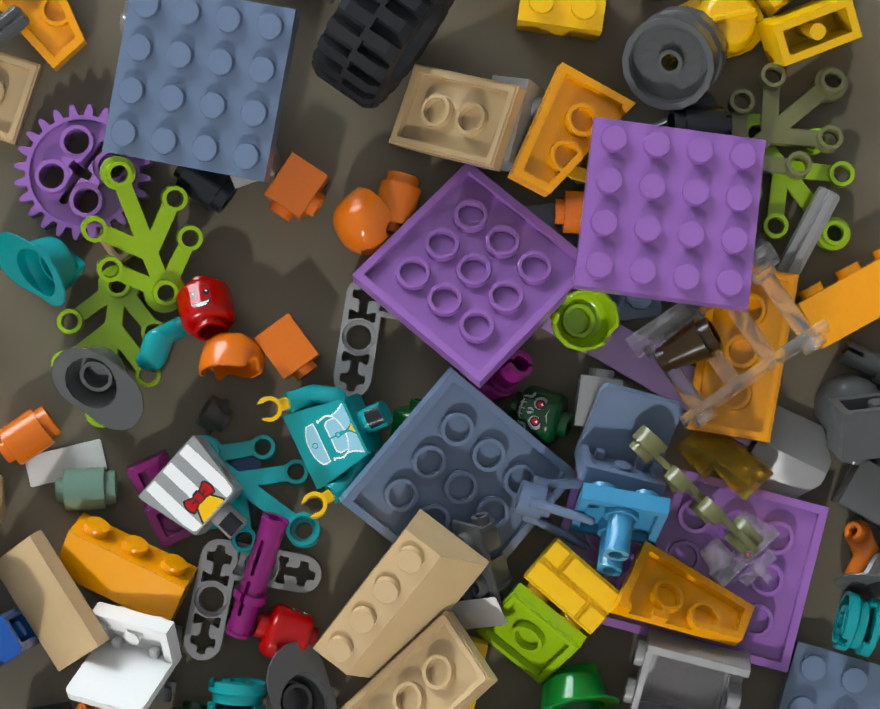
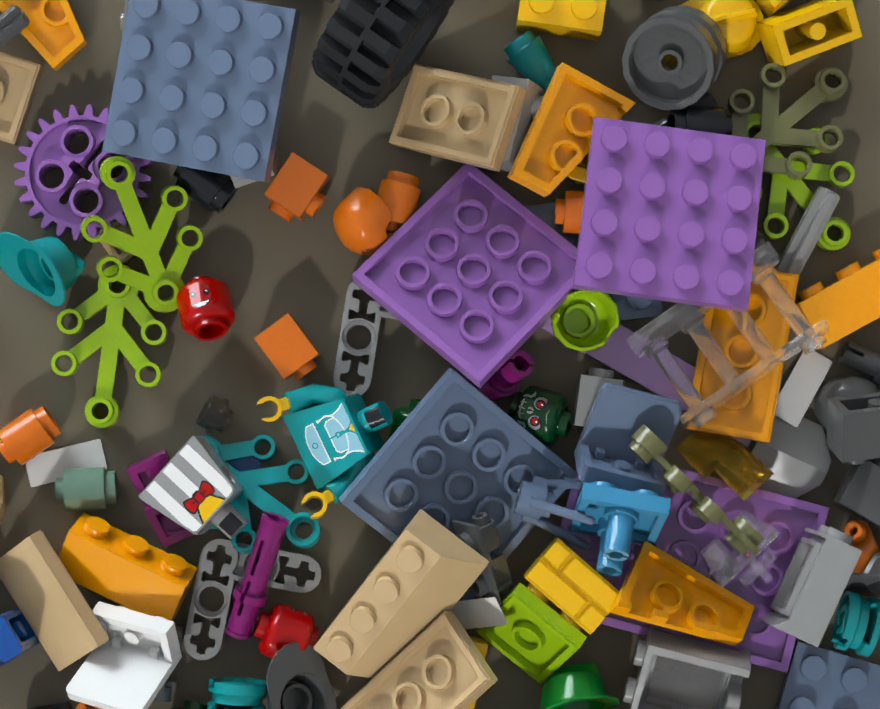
dark grey piece [51,346,145,431] -> none
teal arm [136,316,189,371] -> none
orange hair [199,332,265,381] -> none
dark brown cone [655,317,723,372] -> none
none -> teal cone [503,29,556,90]
none -> light grey window [758,524,862,648]
none -> white sticker [775,347,832,427]

